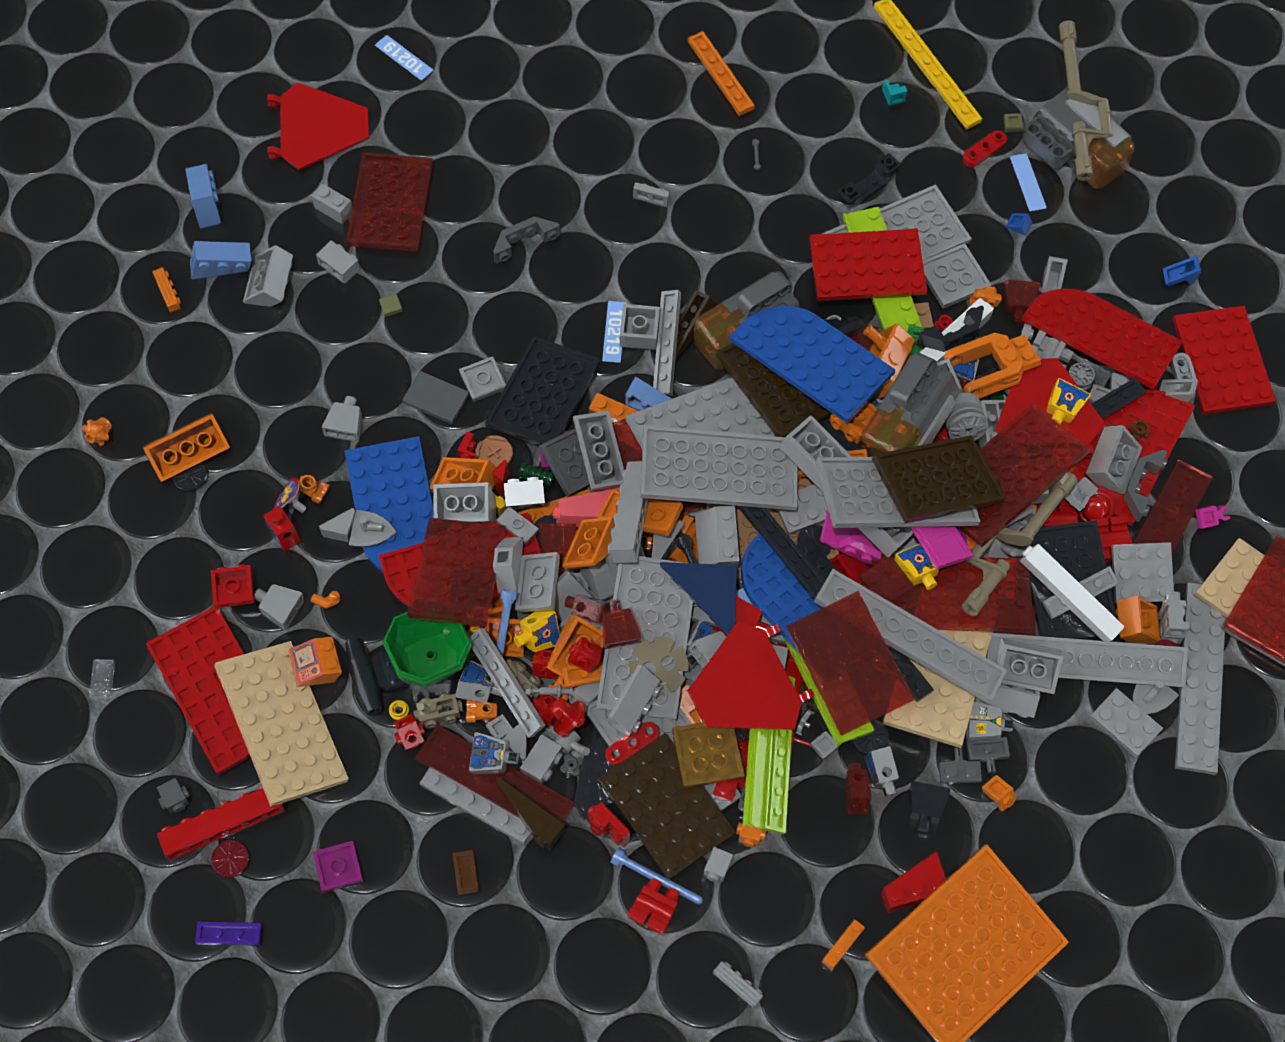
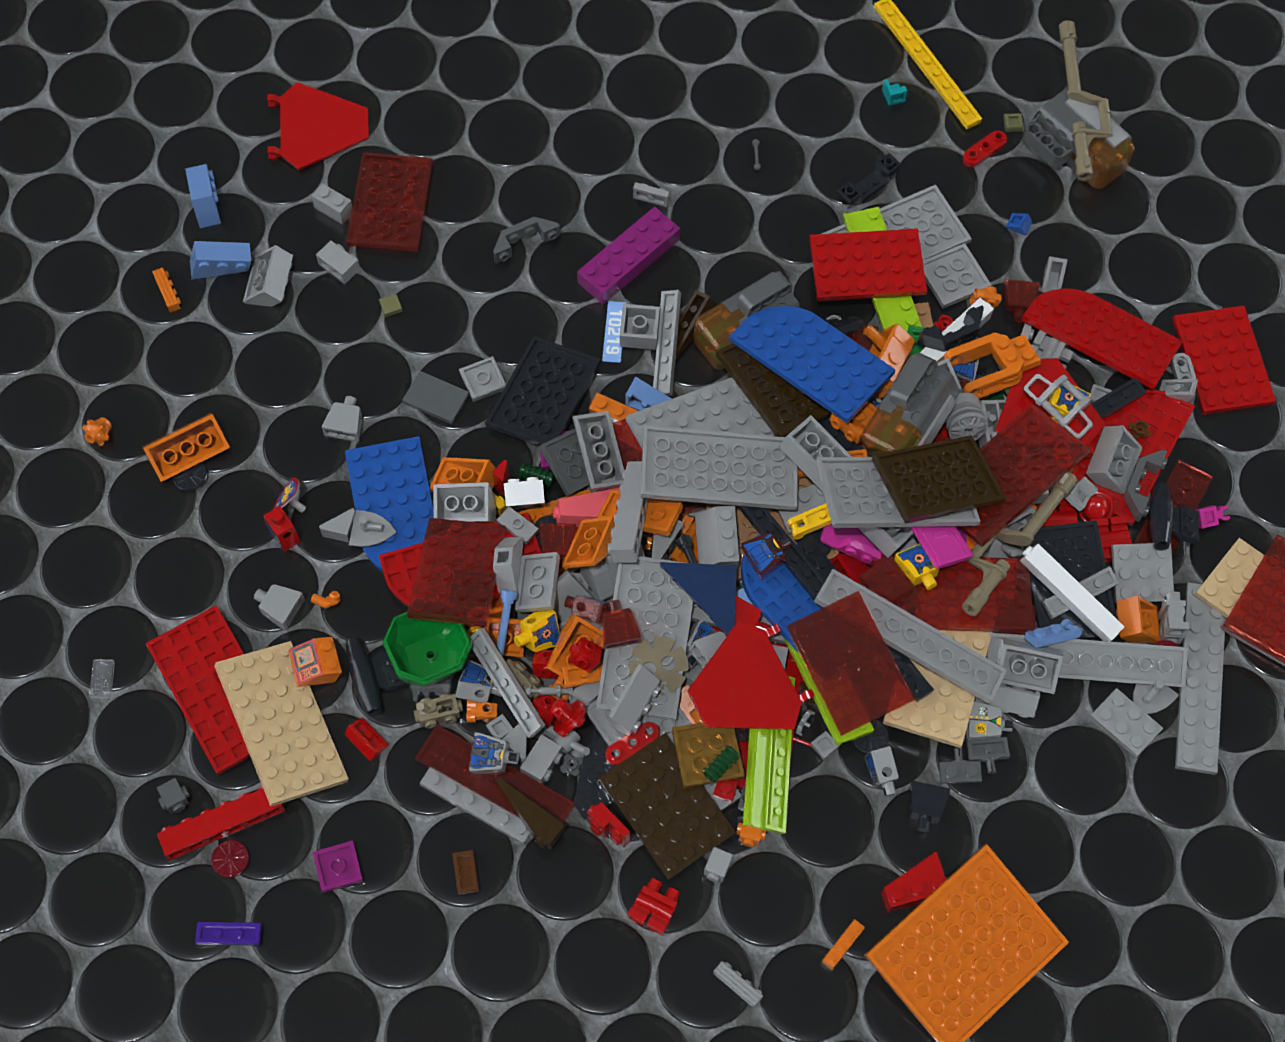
red plate [211,564,254,609] -> none
orange plate [299,475,330,504] -> none
light blue sticker [375,35,433,81] -> none
yellow plate [389,700,409,720] -> none
red brick [393,714,425,750] -> none
red bracket [457,432,477,459] -> none
nougat tile [475,436,513,468] -> none
medium blue piece [611,848,703,904] -> none
orange plate [688,31,754,116] -> none
clear red torso [845,762,871,814] -> none
orange bracket [982,775,1016,812] -> none
light blue sticker [1010,153,1046,211] -> none
light grey wheel [1068,363,1095,391] -> none
light grey plate [1110,373,1131,391] -> none
blue slope [1163,255,1201,287] -> none
none -> red slope [345,717,389,761]
none -> magenta brick [577,207,680,305]
none -> dark green piece [703,746,739,783]
none -> torso [741,532,792,580]
none -> yellow plate [787,503,832,540]
none -> light grey bar [1024,374,1093,439]
none -> medium blue plate [1025,619,1082,648]
none -> black plate [1150,482,1199,551]

